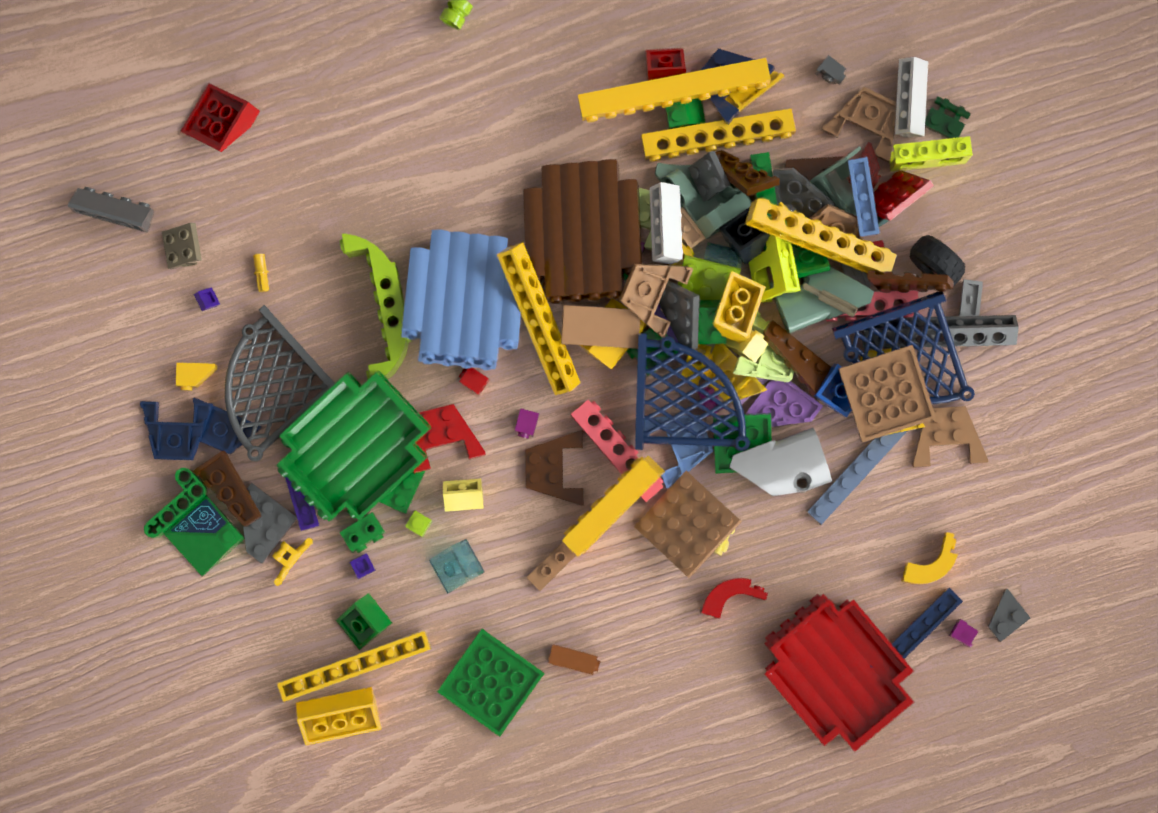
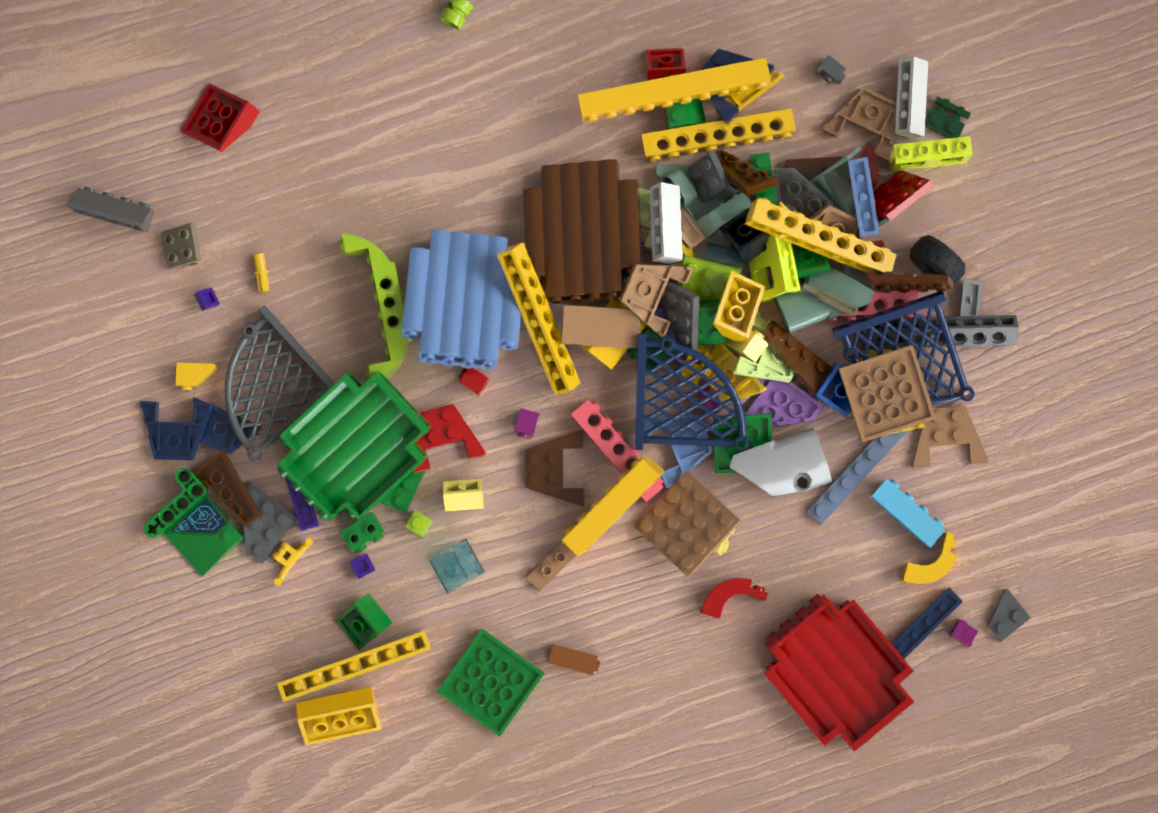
none -> medium azure brick [870,479,945,548]

